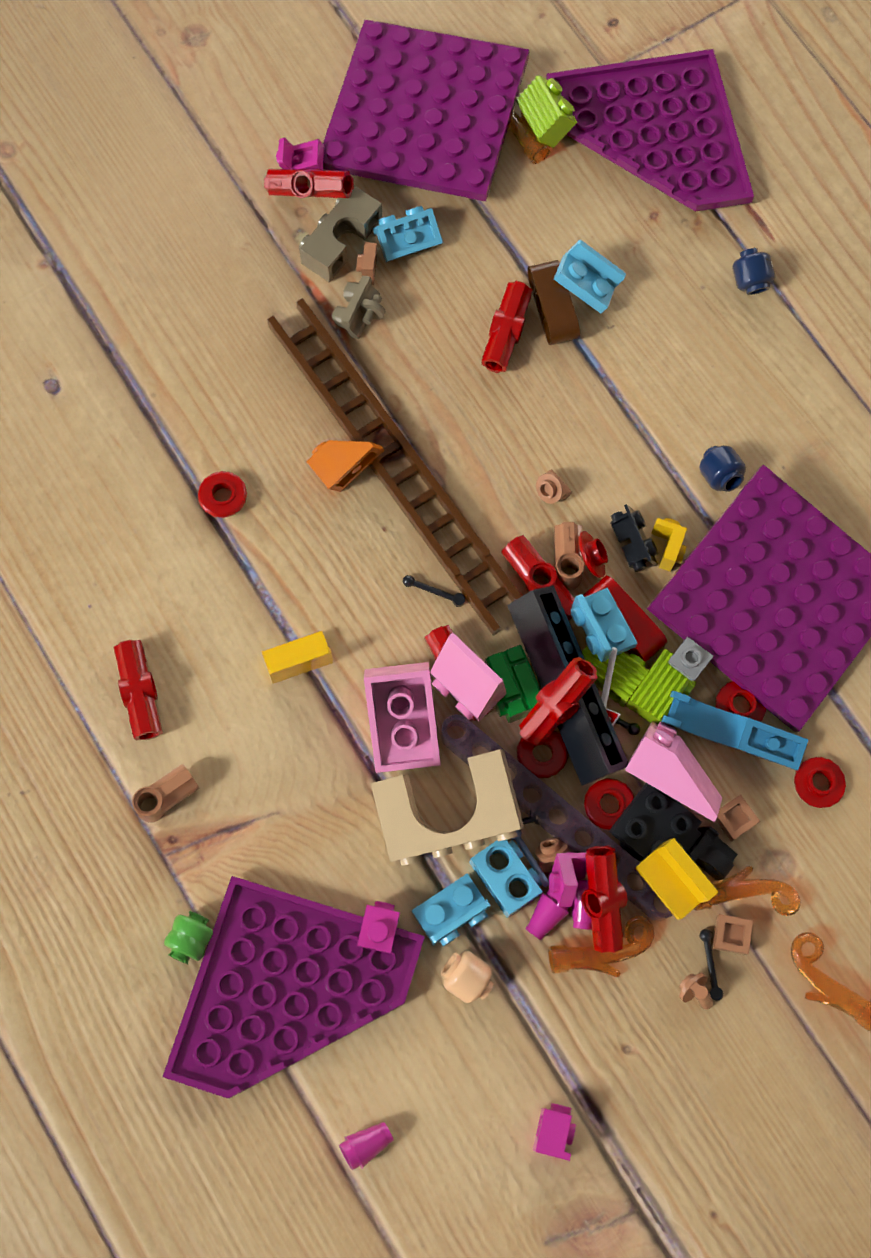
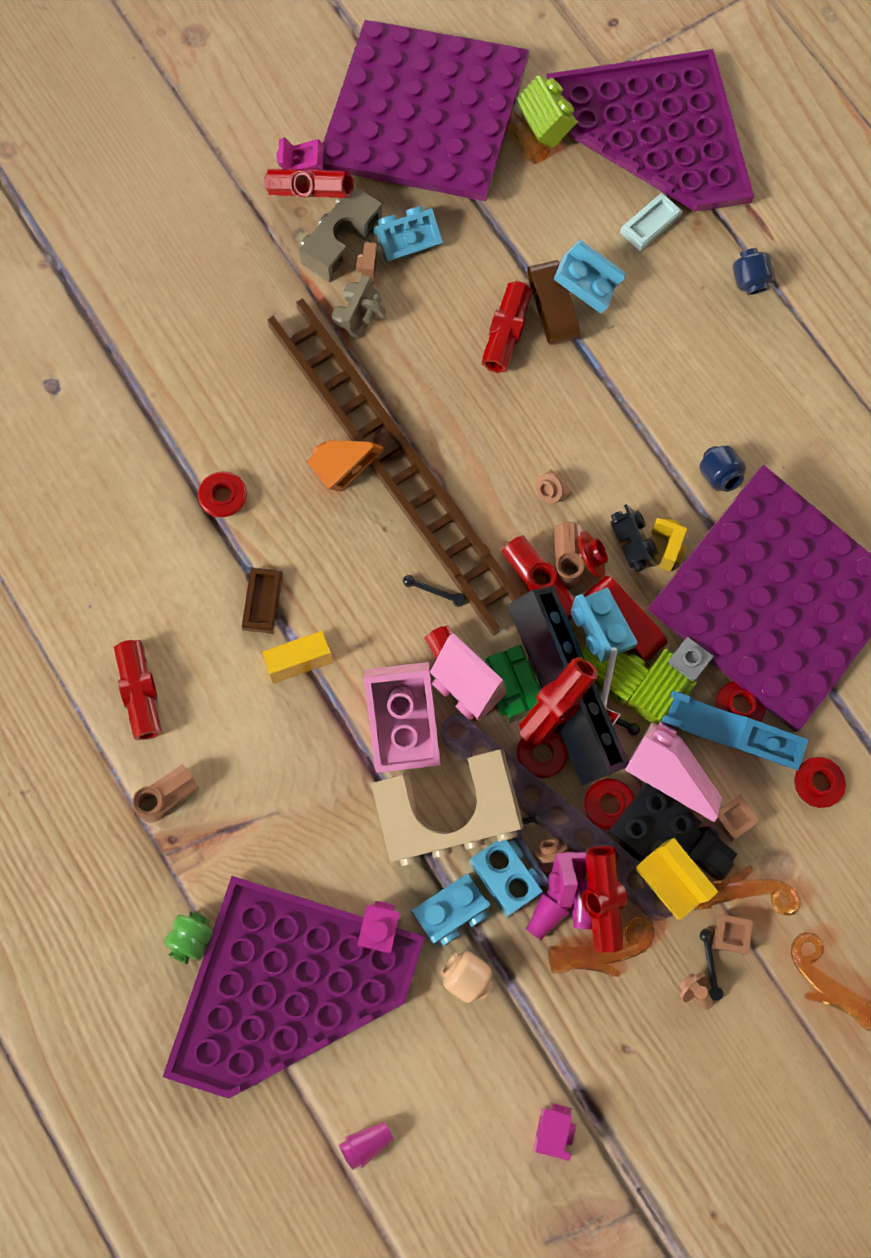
none -> reddish brown tile [241,567,283,634]
none -> light aqua tile [620,193,683,252]

